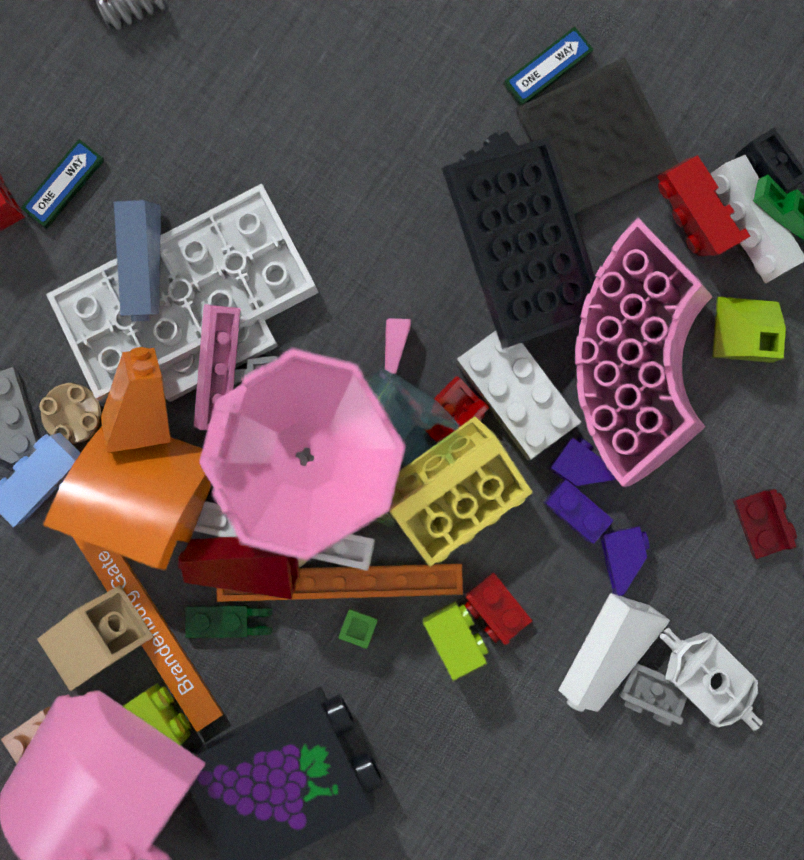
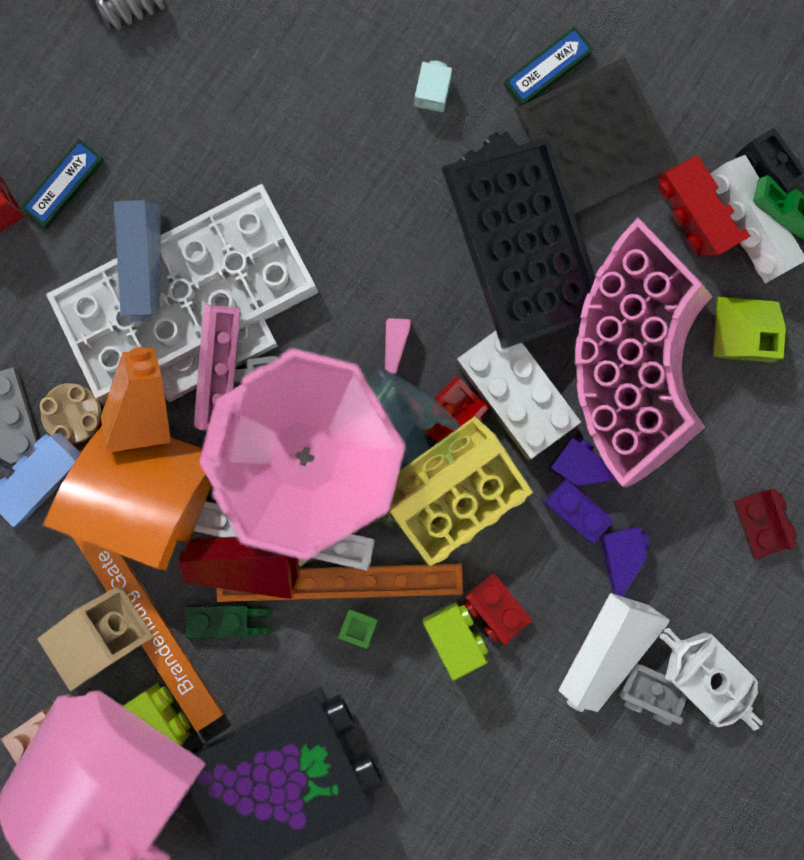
none -> light aqua brick [415,61,452,113]

